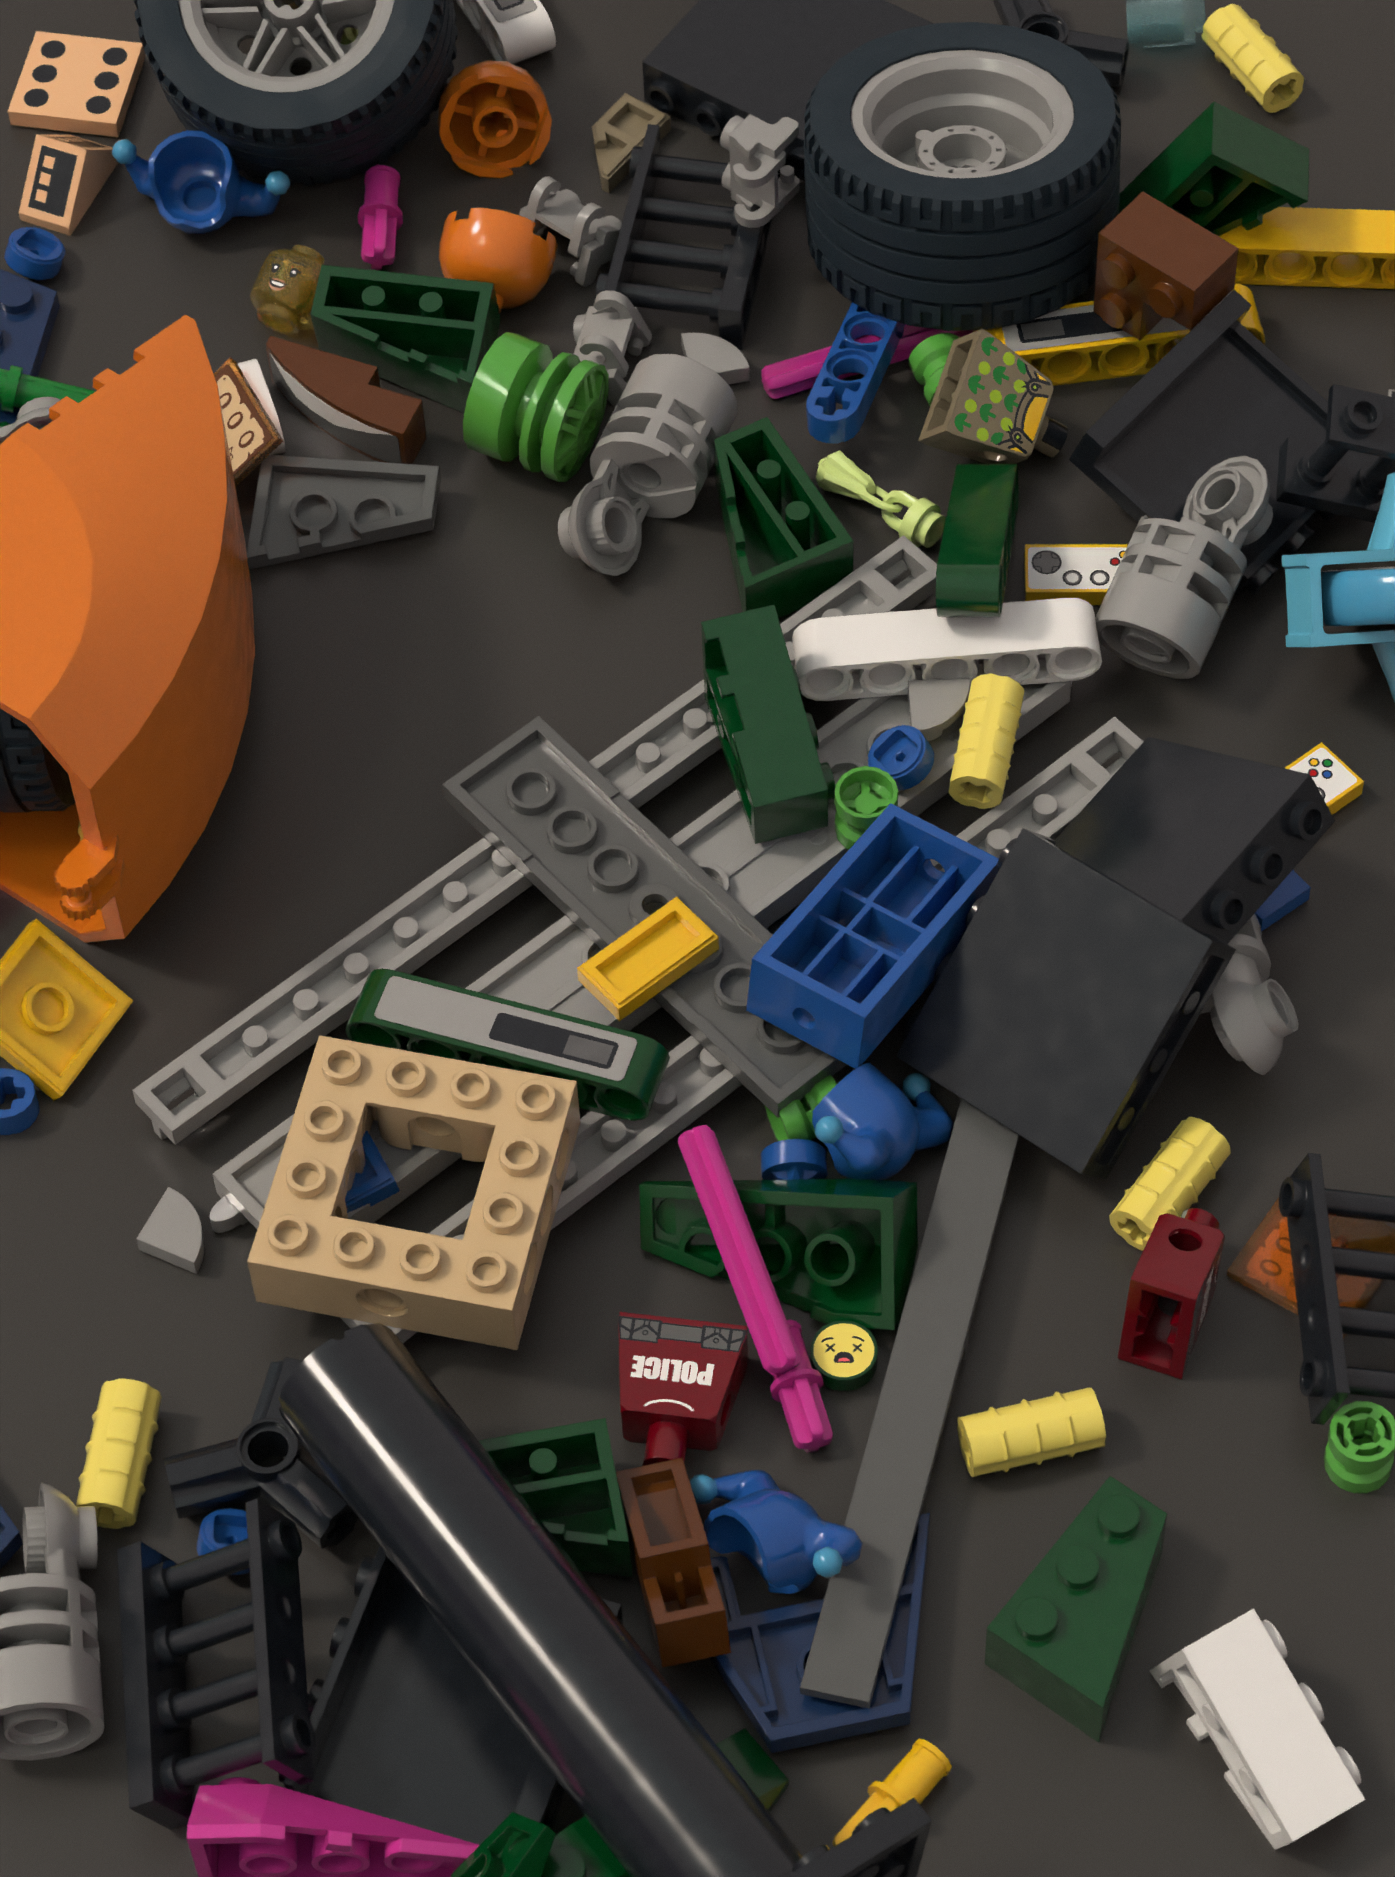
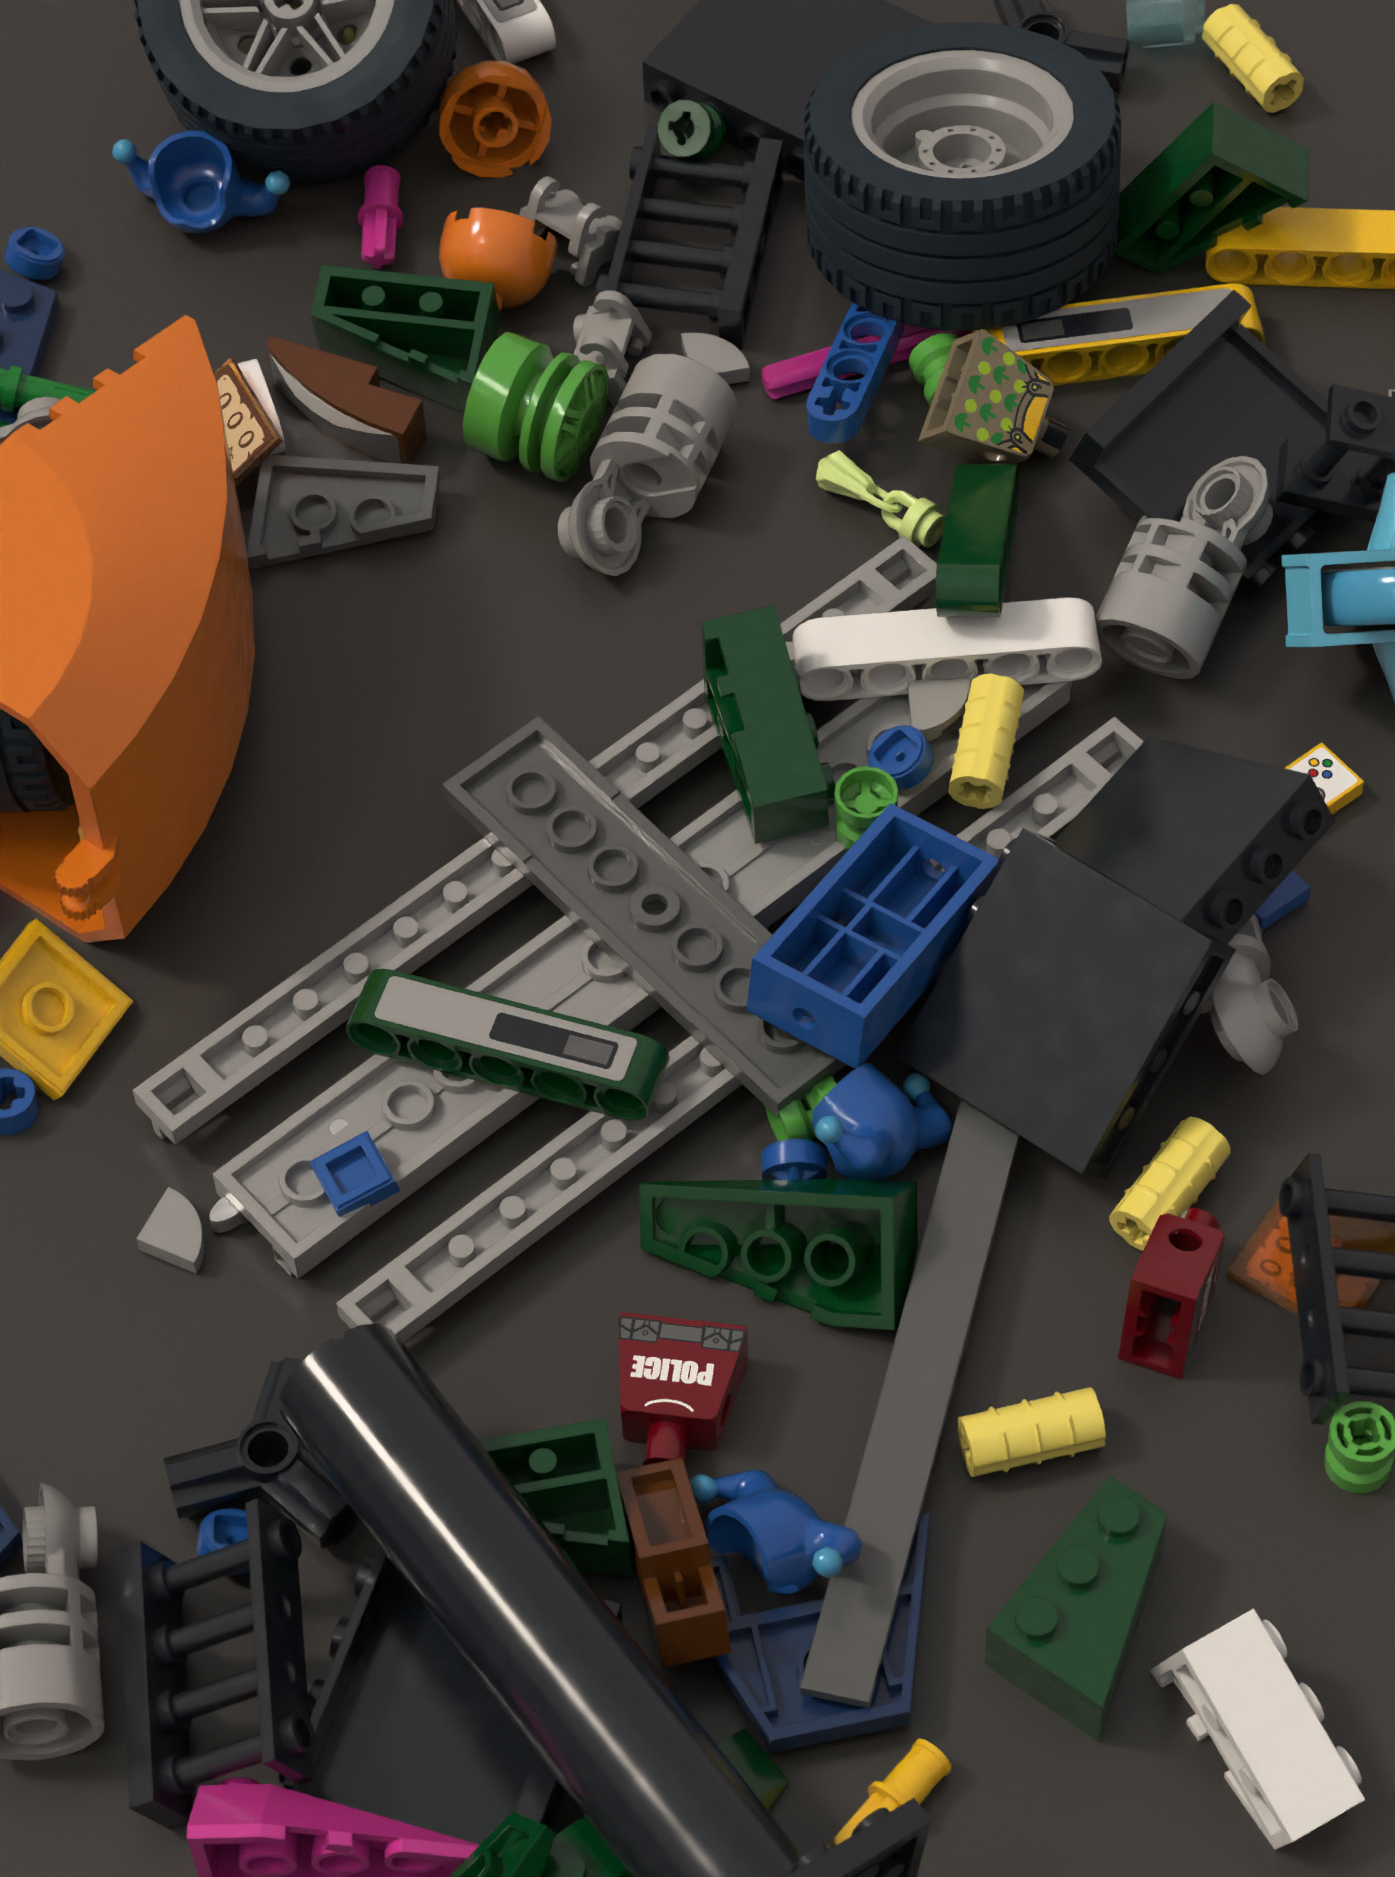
light nougat tile [8,31,146,137] -> none
light nougat slope [19,134,118,236] -> none
light yellow axle [76,1378,162,1529] -> none
tan brick [247,1035,581,1350] -> none
clear yellow head [250,245,325,336] -> none
yellow tile [577,896,719,1021] -> none
dark tan tile [592,93,671,193] -> none
dark pink axle [678,1125,801,1375] -> none
dark green wedge [714,417,853,619] -> none
light grey piece [720,114,800,228] -> none
dark pink axle [770,1320,833,1453] -> none
tile [810,1320,878,1391] -> none
tile [1024,544,1128,605] -> none
reddish brown brick [1093,191,1239,340] -> none
none -> dark green wheel [658,100,726,160]

